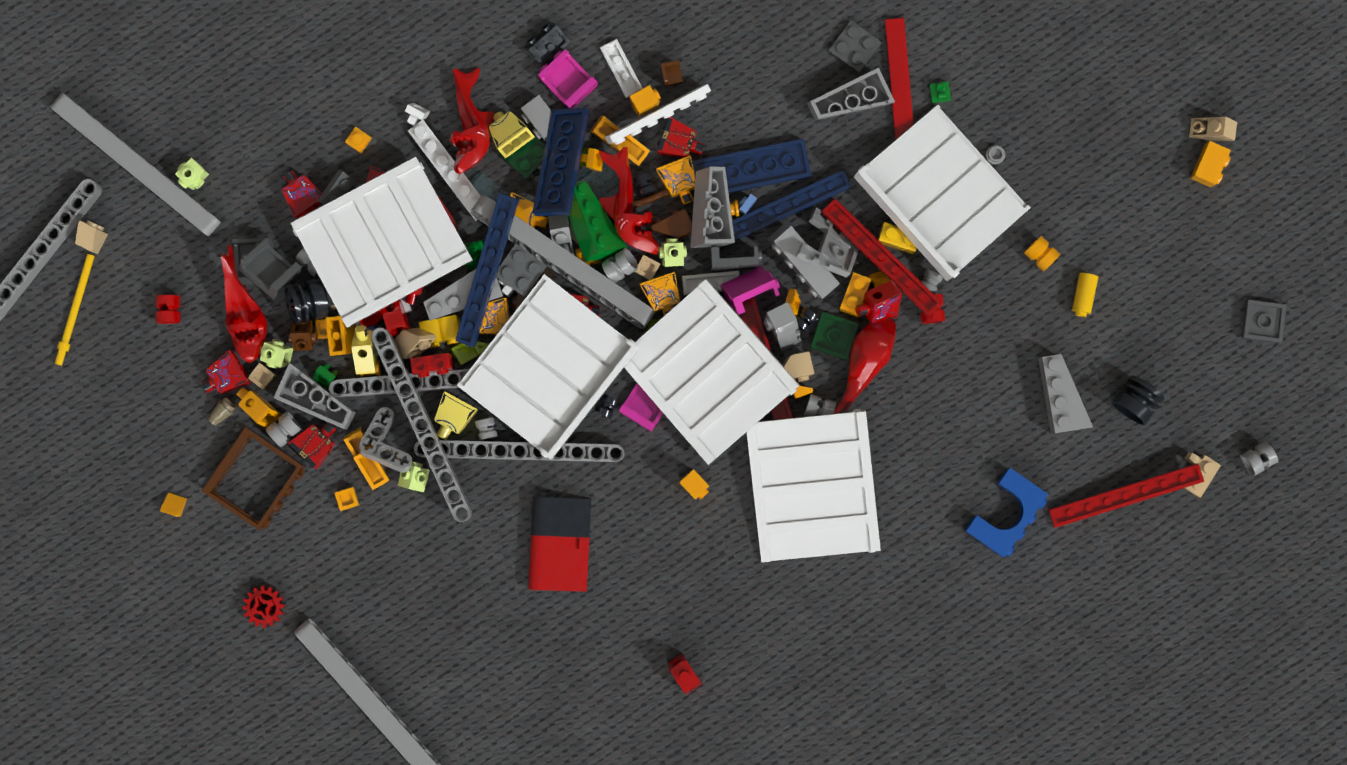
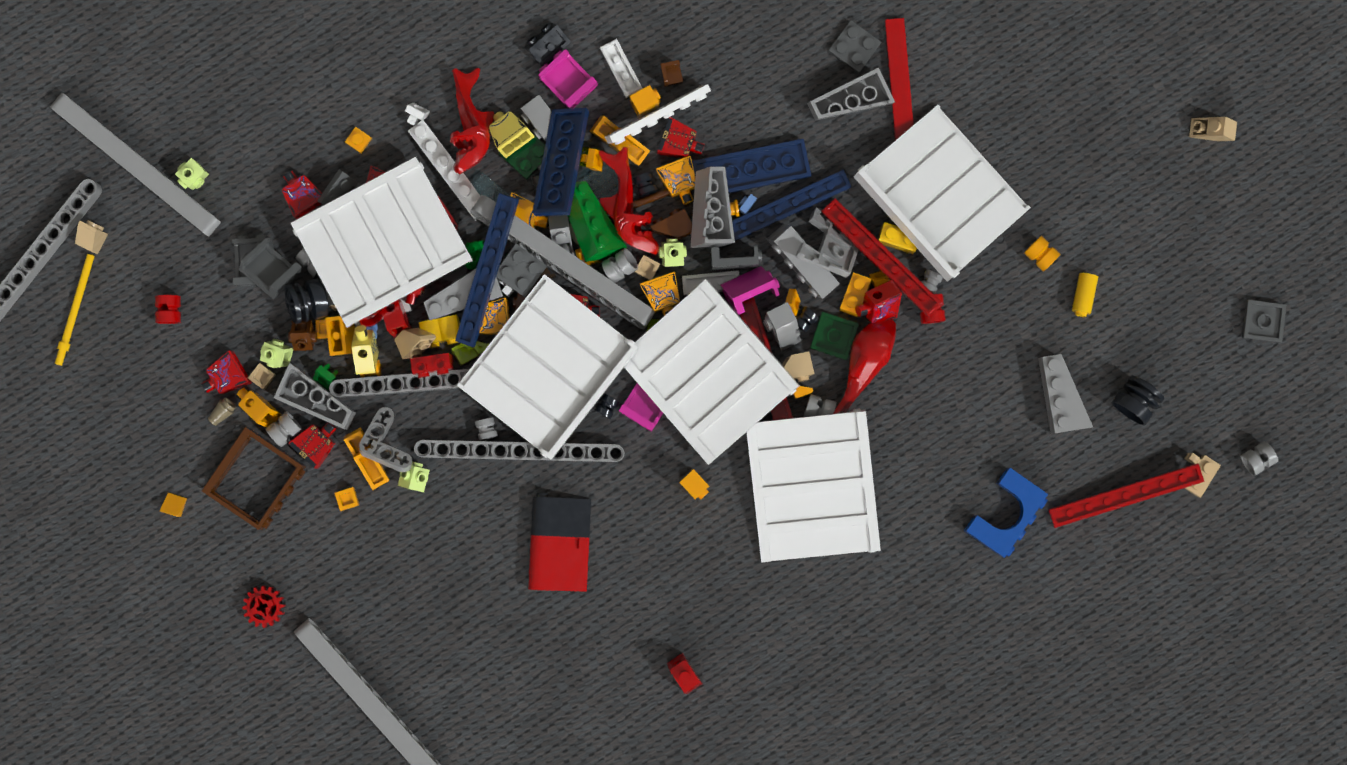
red piece [221,245,267,363] -> none
light grey beam [372,328,472,522] -> none
light yellow torso [434,392,478,440] -> none
green tile [929,81,951,104] -> none
light grey plate [986,145,1005,165] -> none
light orange brick [1190,141,1231,188] -> none

